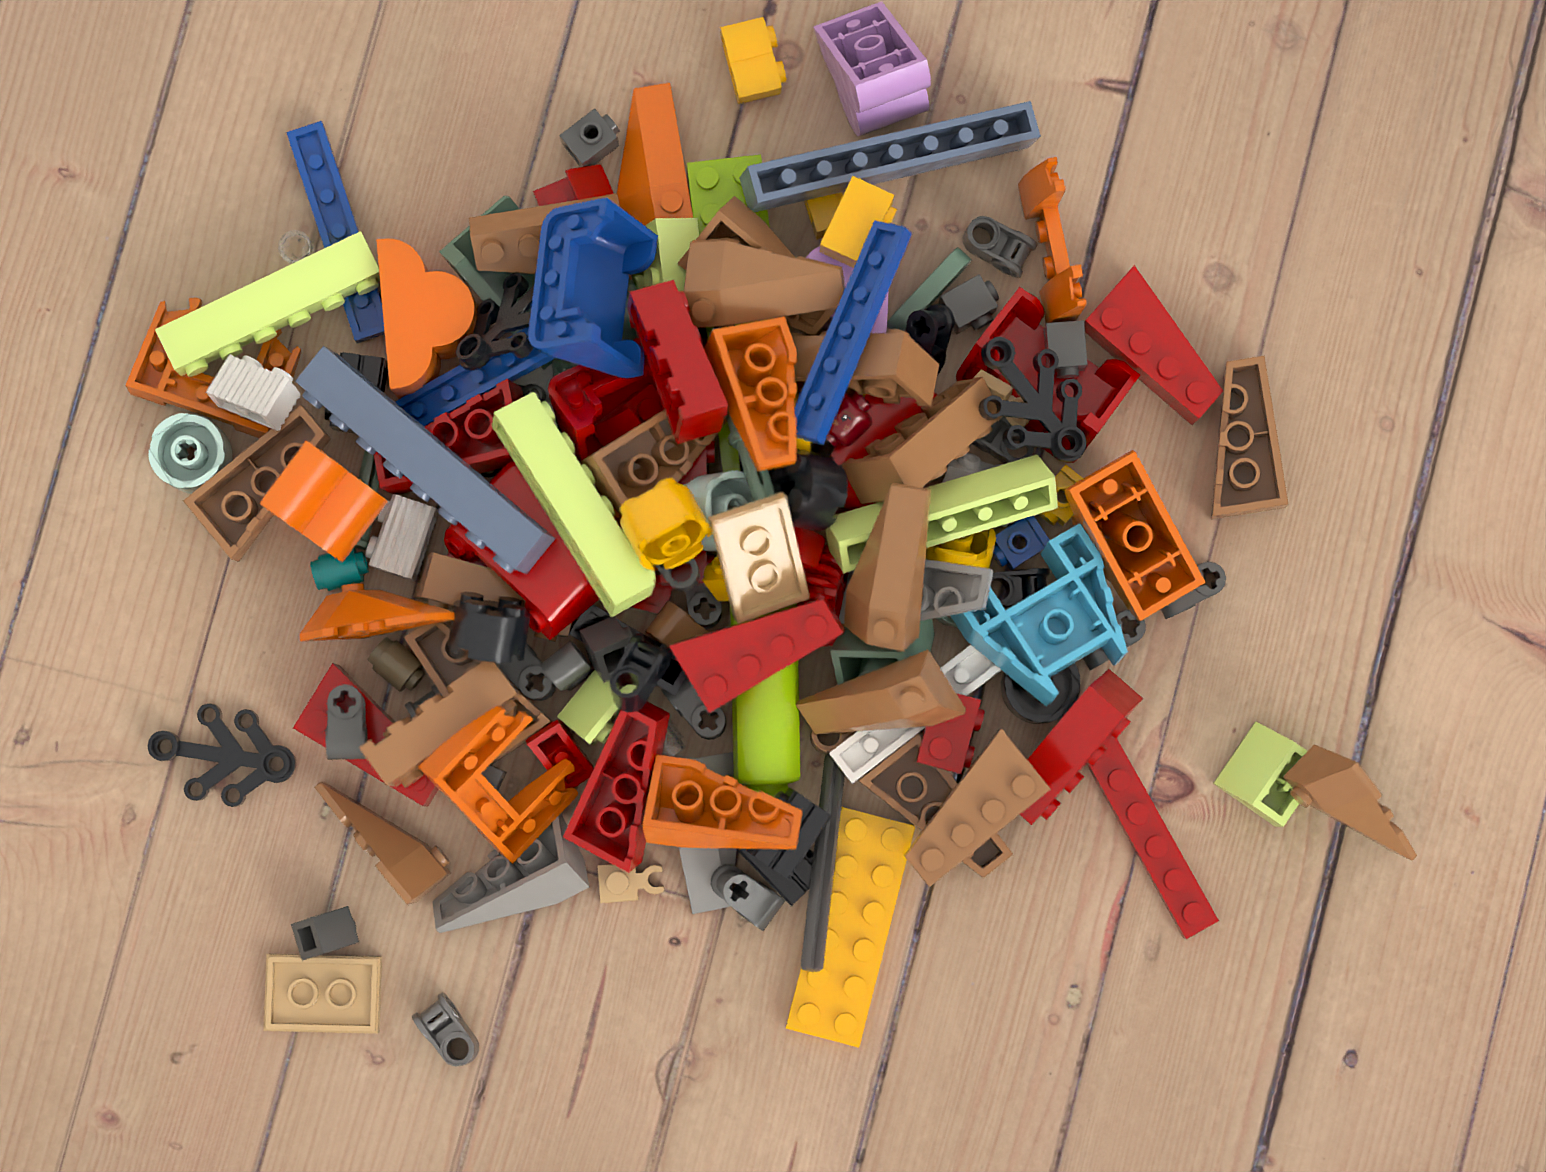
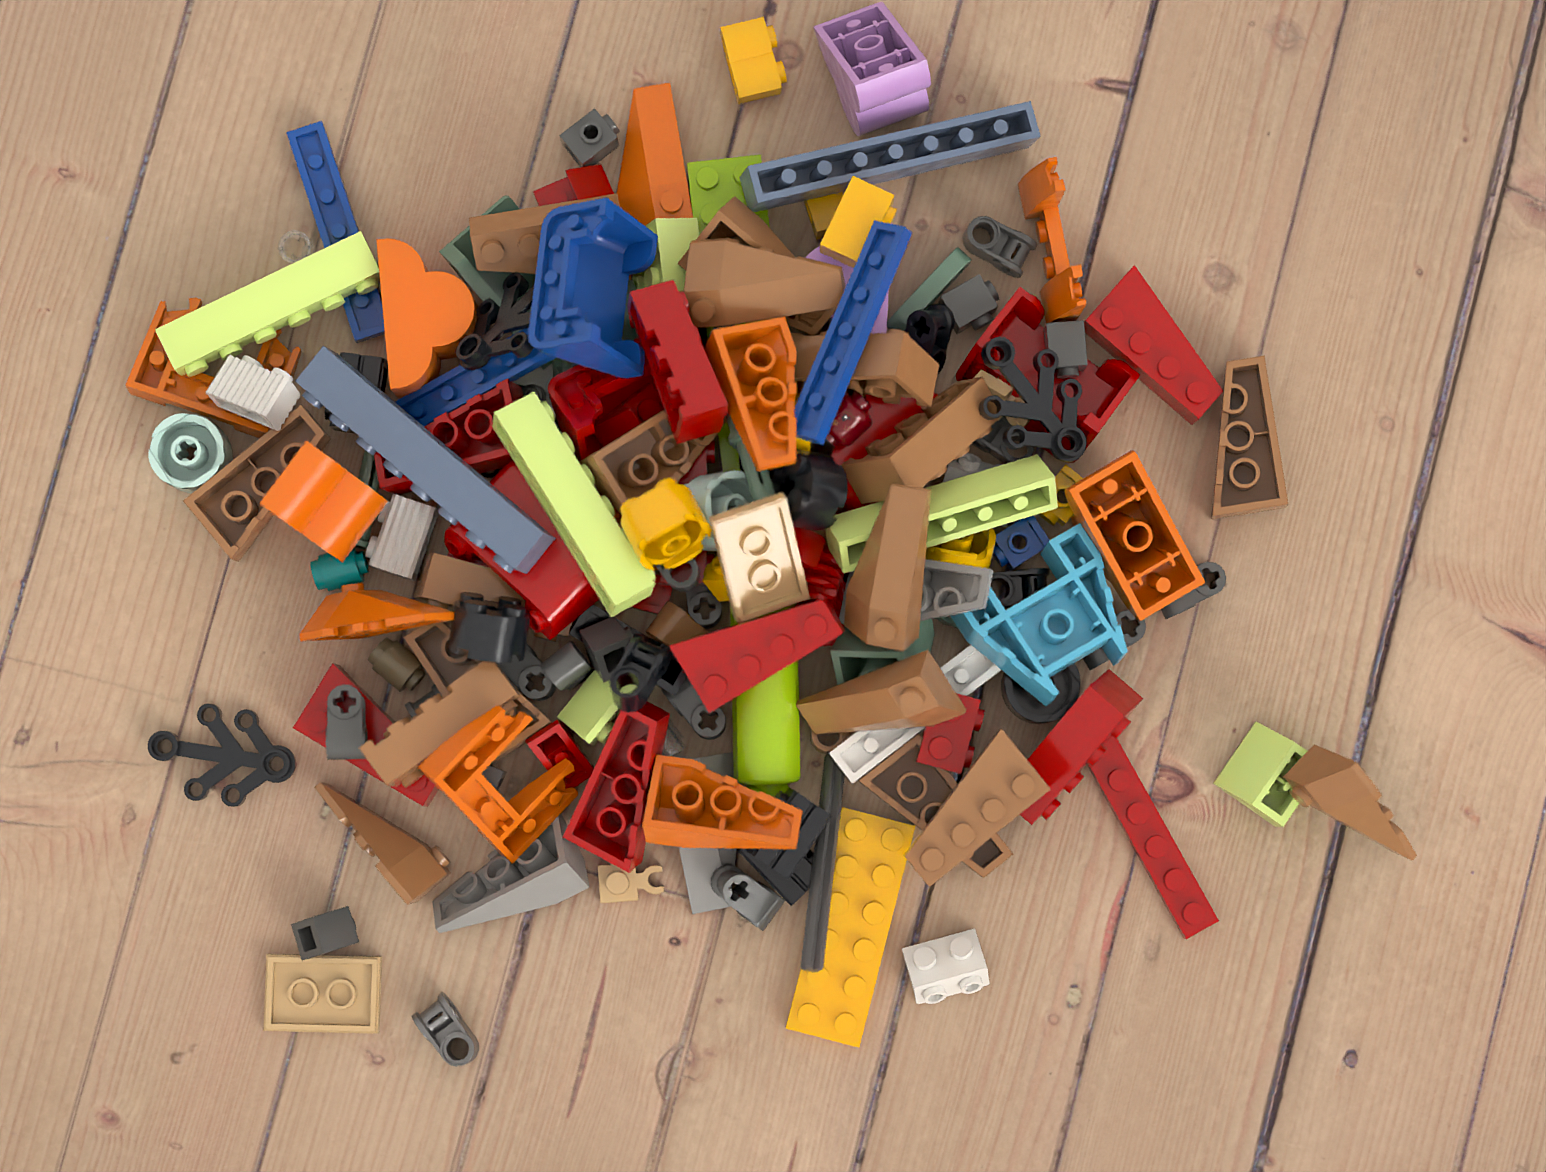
none -> white bracket [902,928,989,1004]

